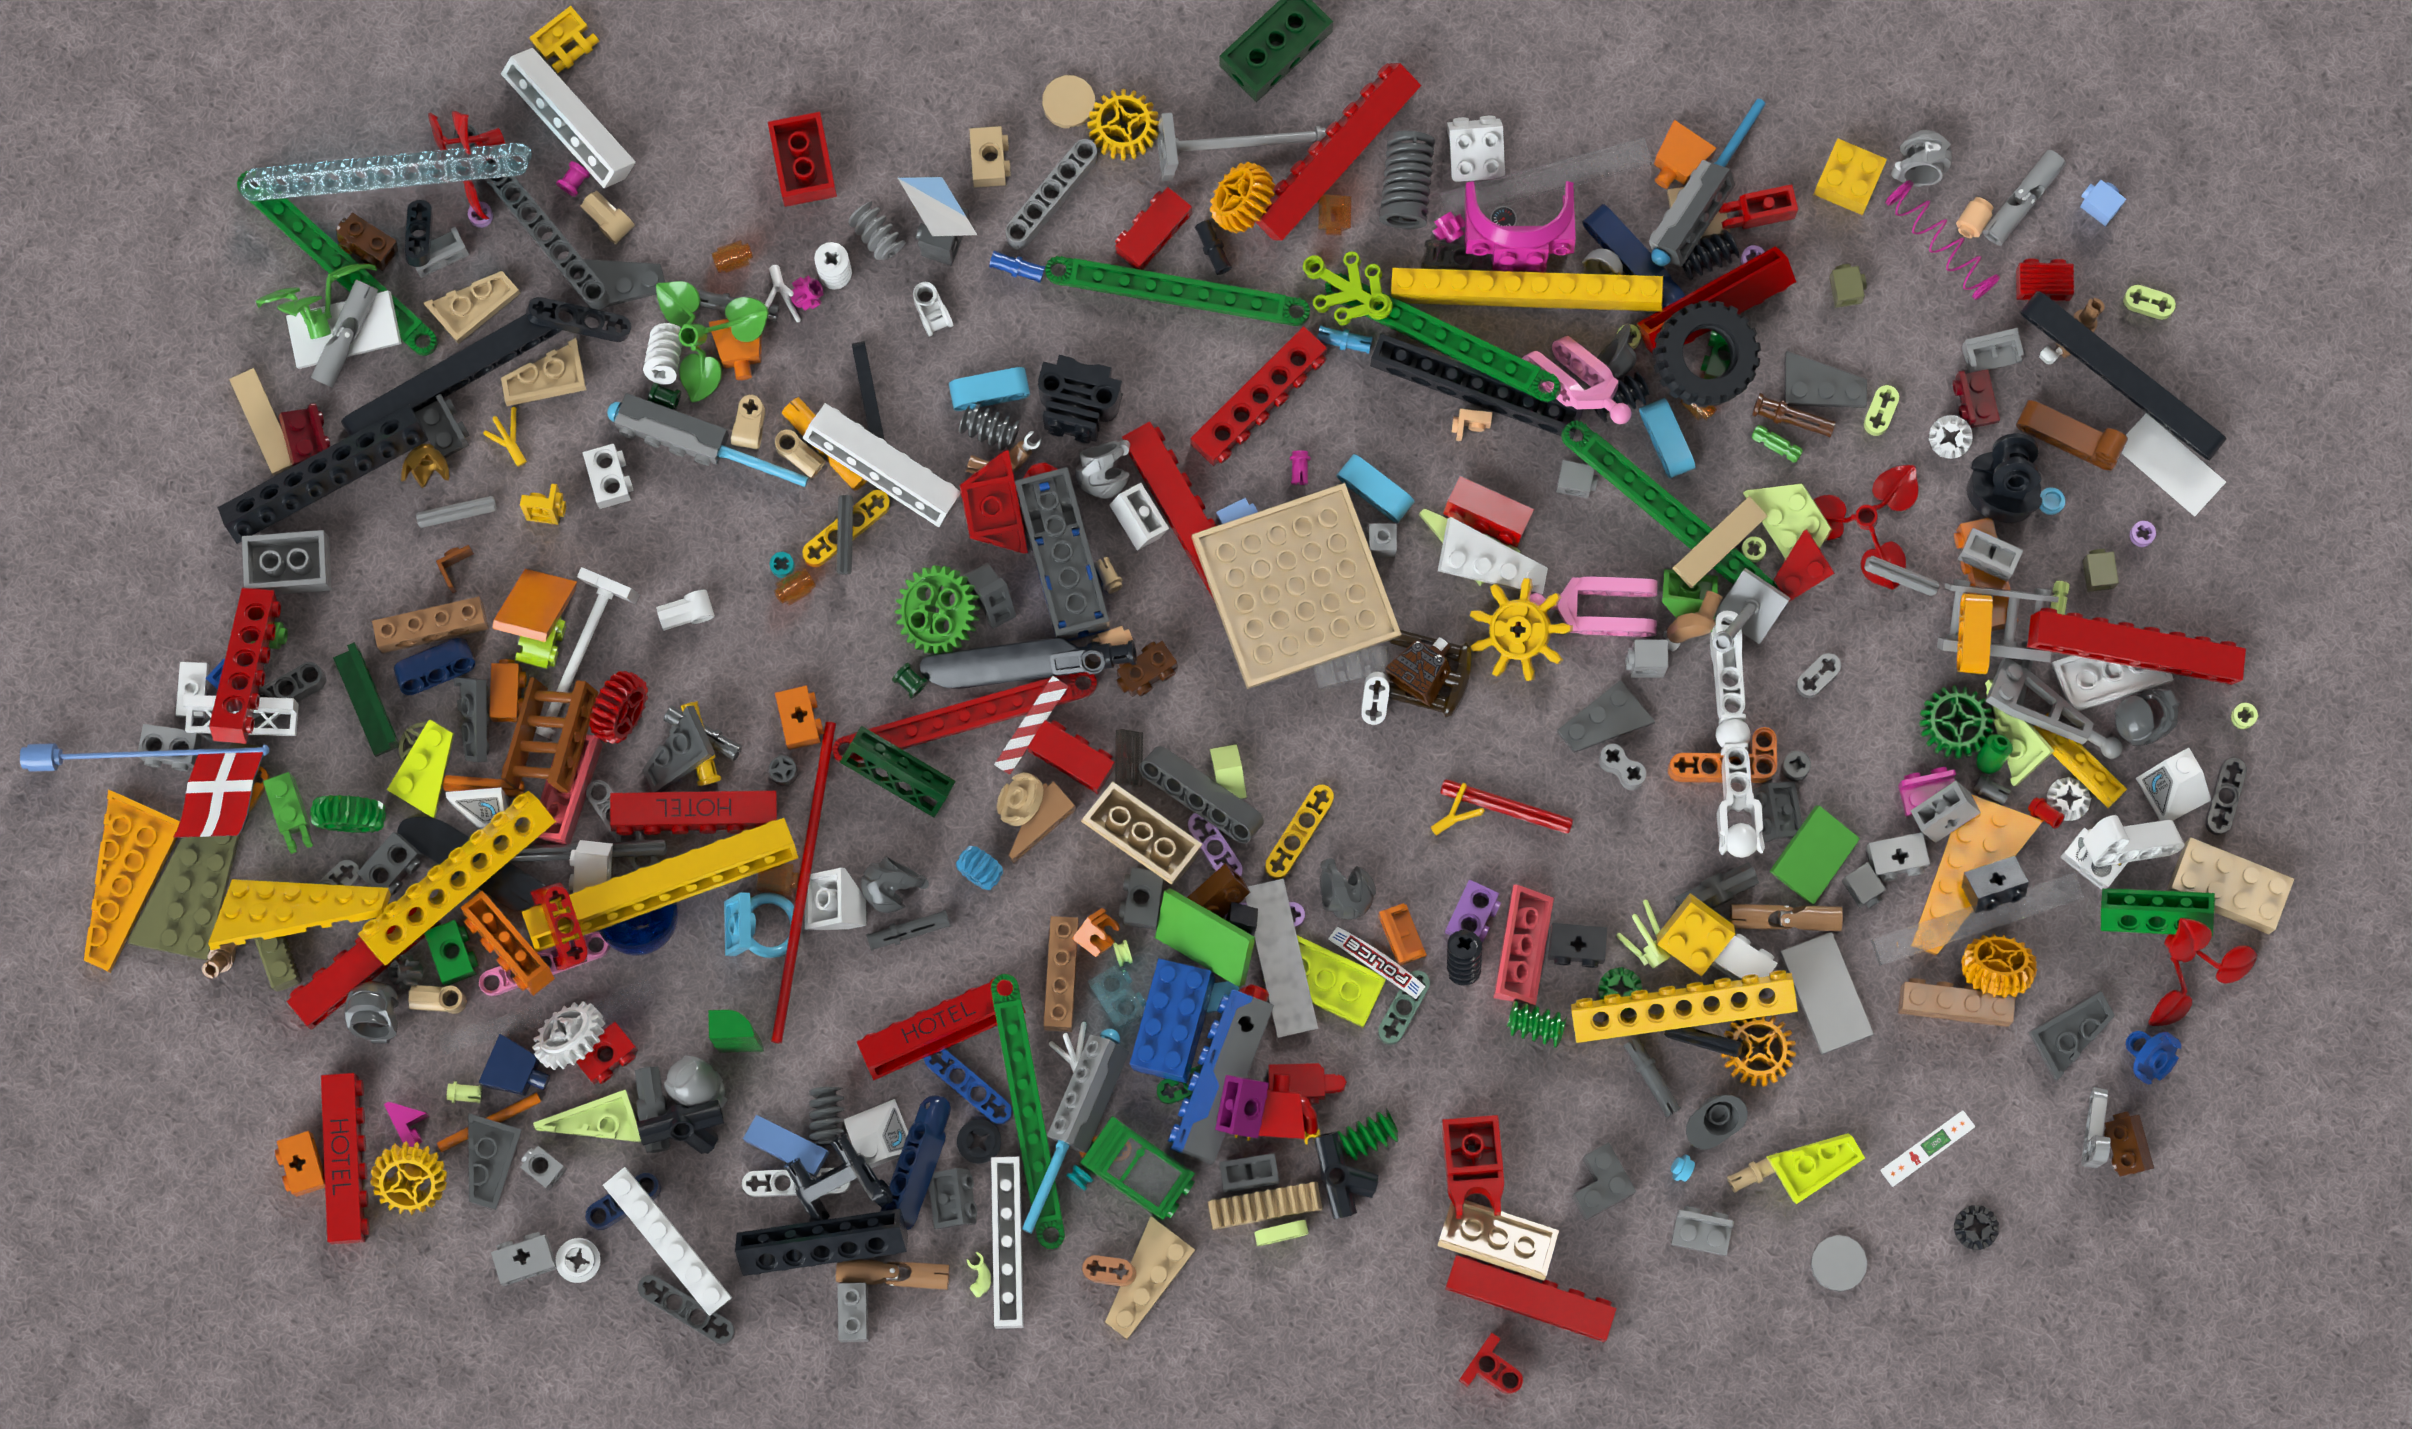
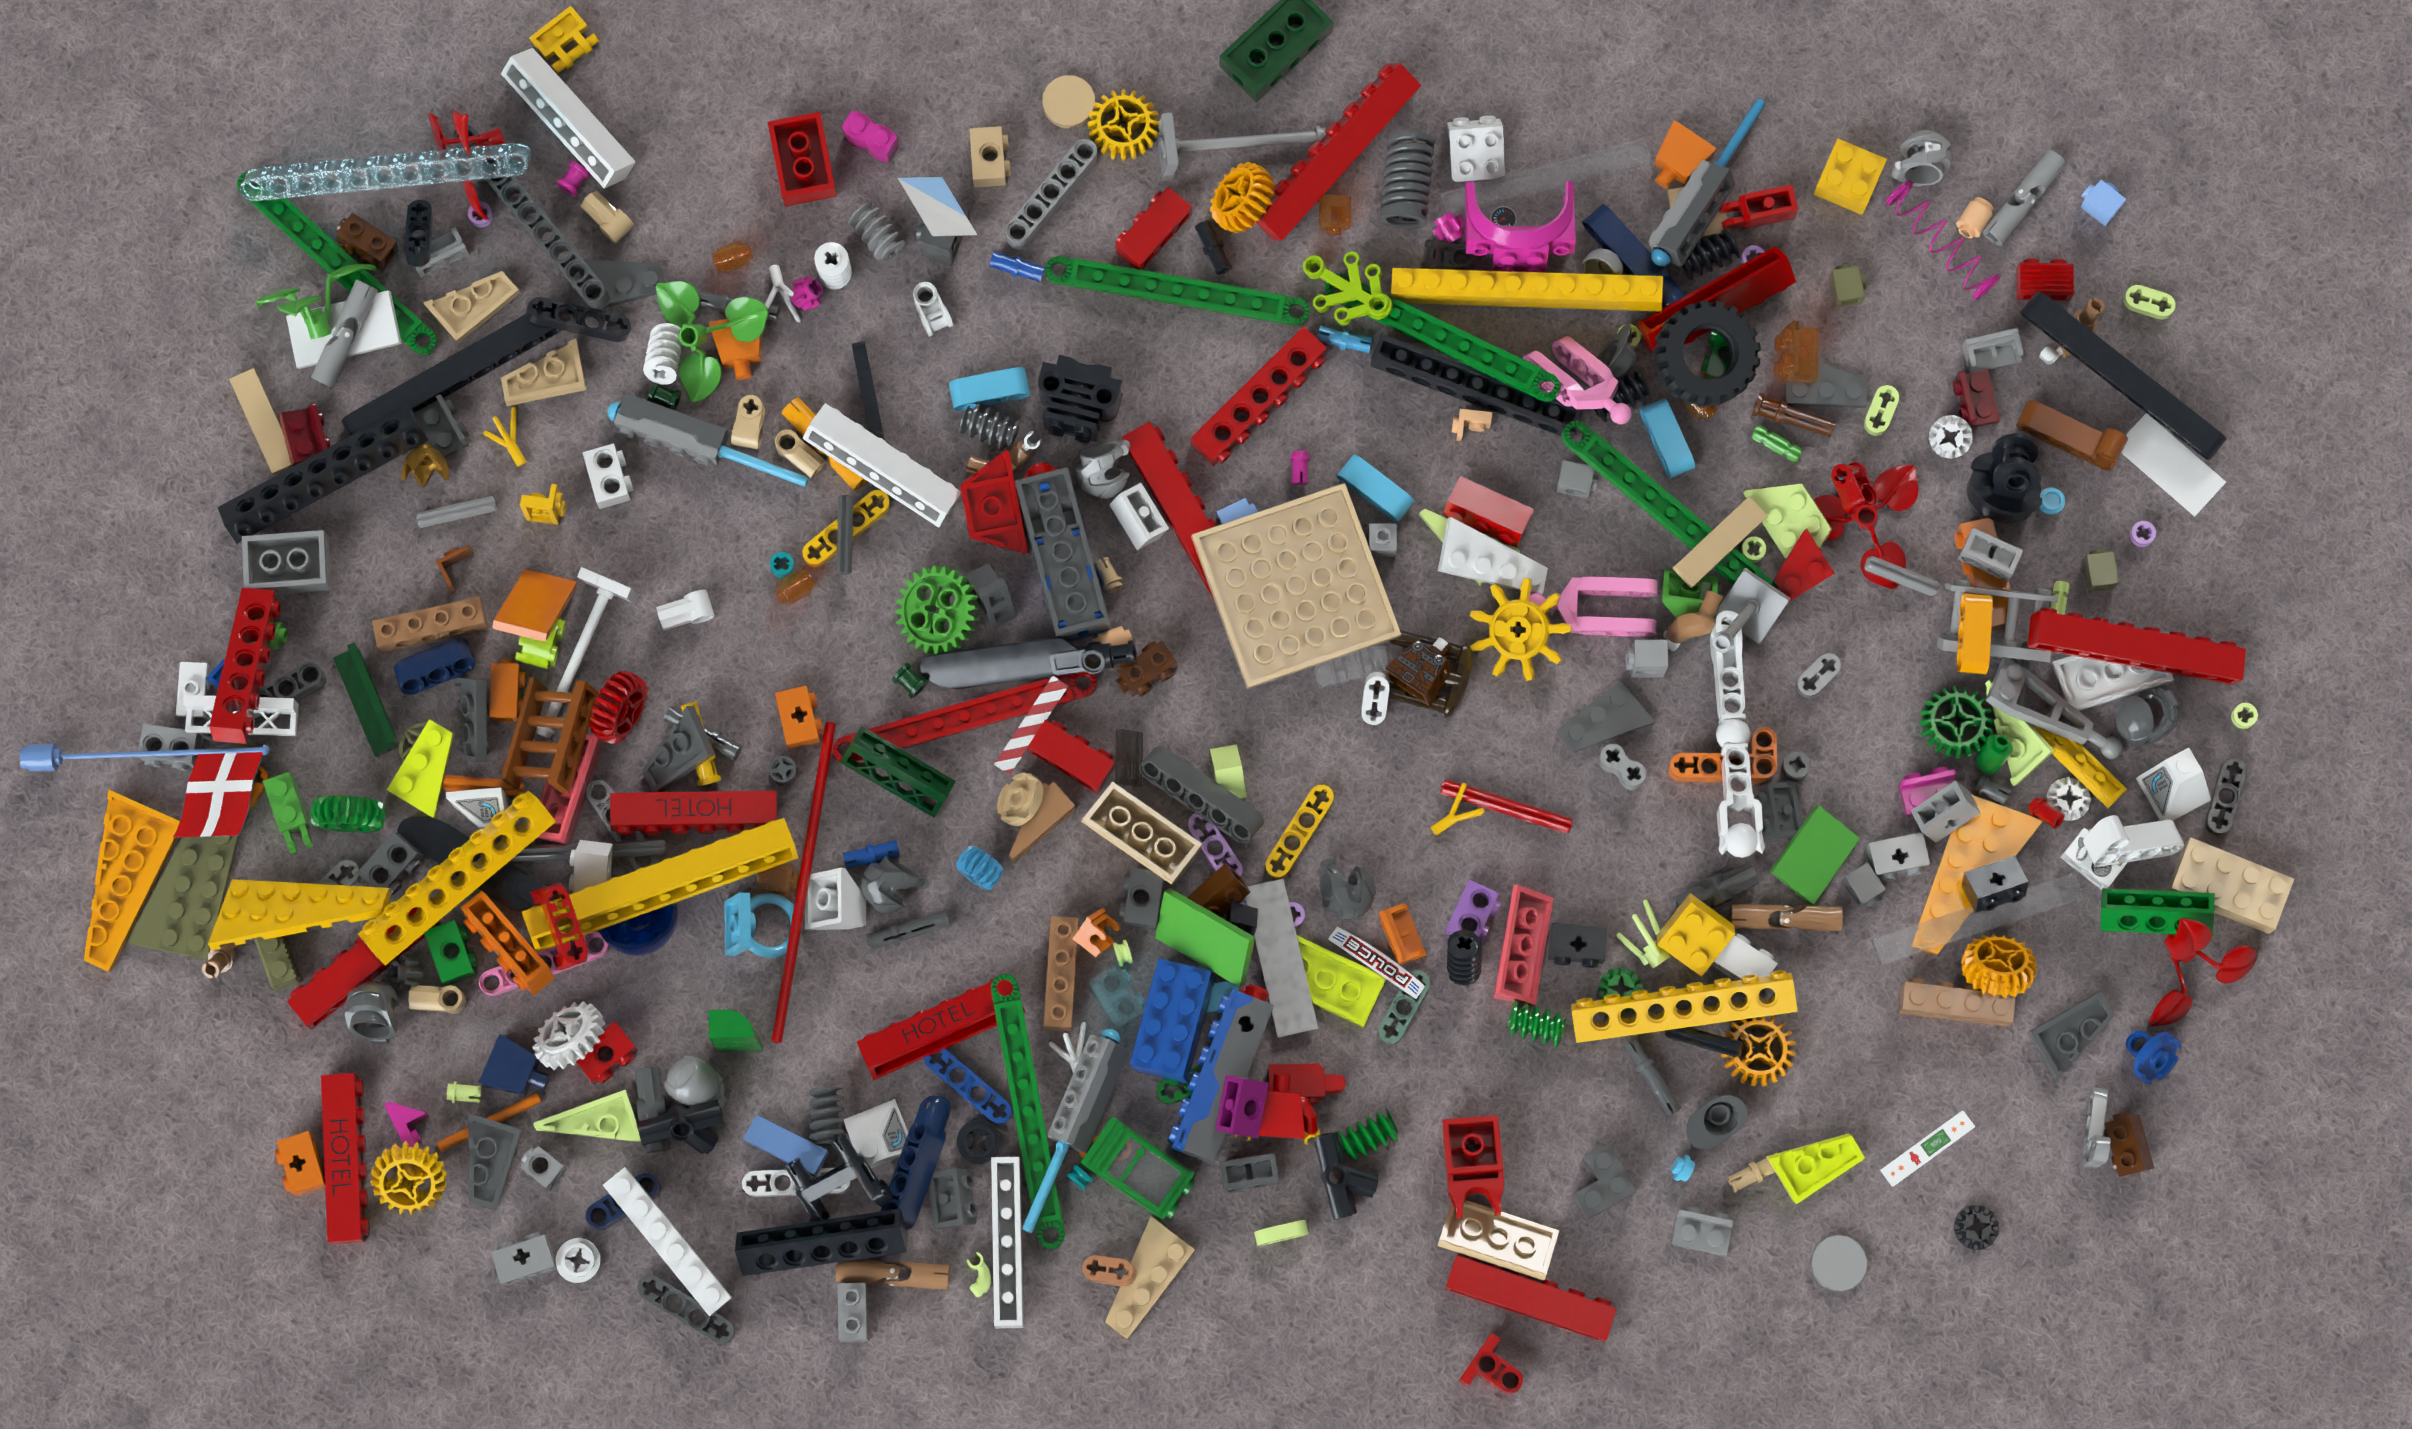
tan gear [1208,1182,1322,1230] -> none
light grey tile [1780,932,1874,1055] -> none
none -> dark pink brick [842,111,899,162]
none -> blue pin [842,840,900,870]
none -> clear orange bracket [1774,320,1819,386]
none -> red piece [1831,462,1878,516]

